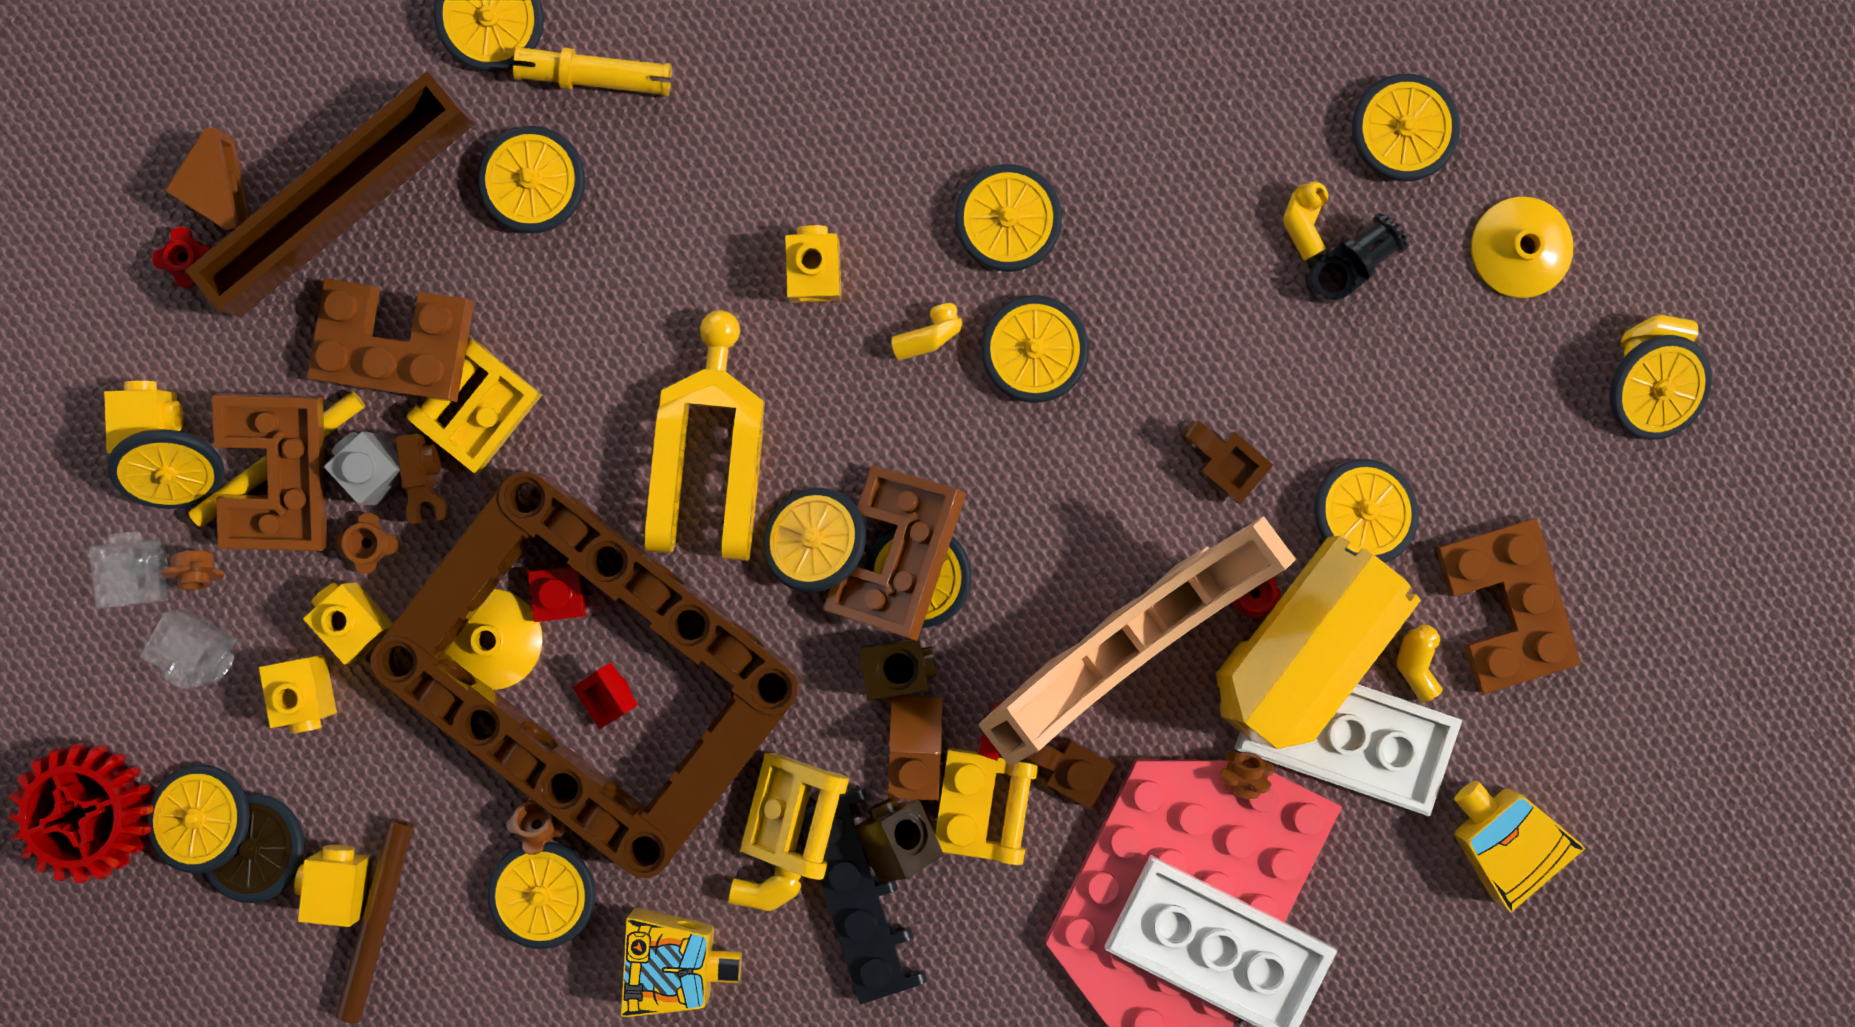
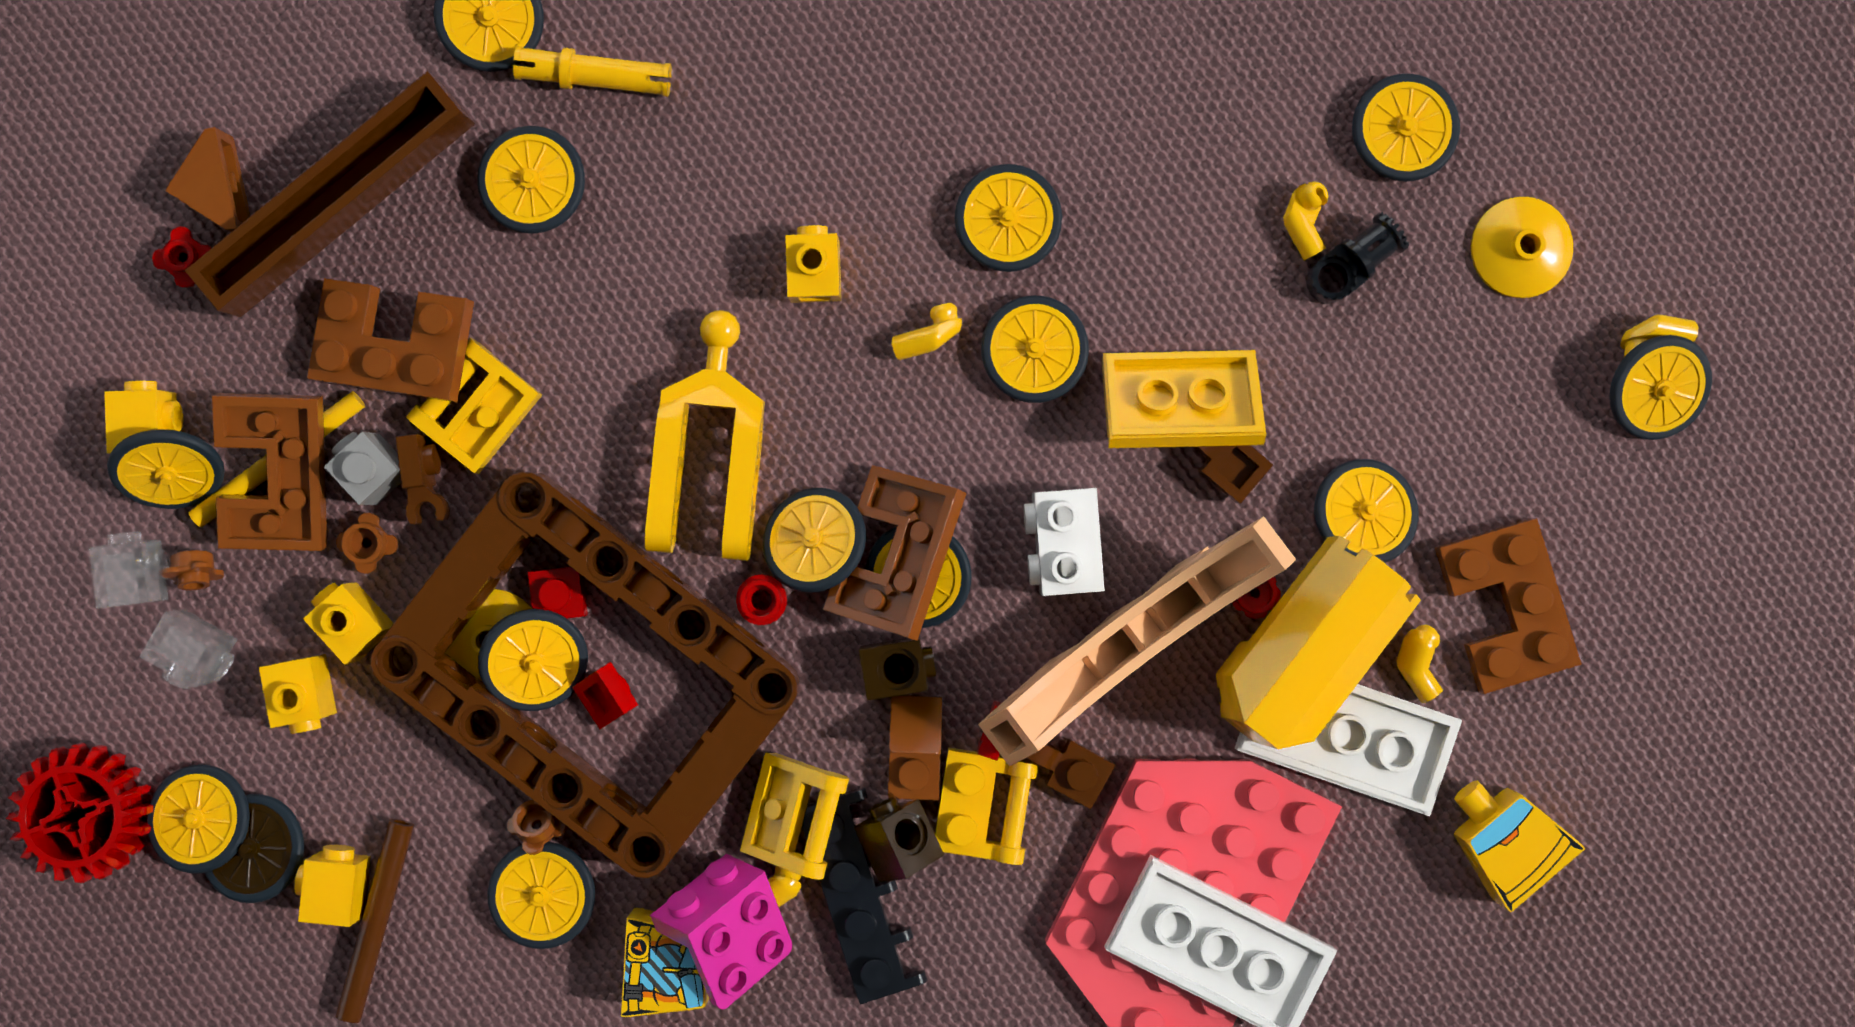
dark orange plate [1220,752,1275,799] -> none
none -> yellow wheel [478,609,588,711]
none -> dark pink bracket [650,854,793,1010]
none -> red plate [736,574,788,625]
none -> white brick [1024,488,1105,596]
none -> yellow tile [1102,350,1266,448]

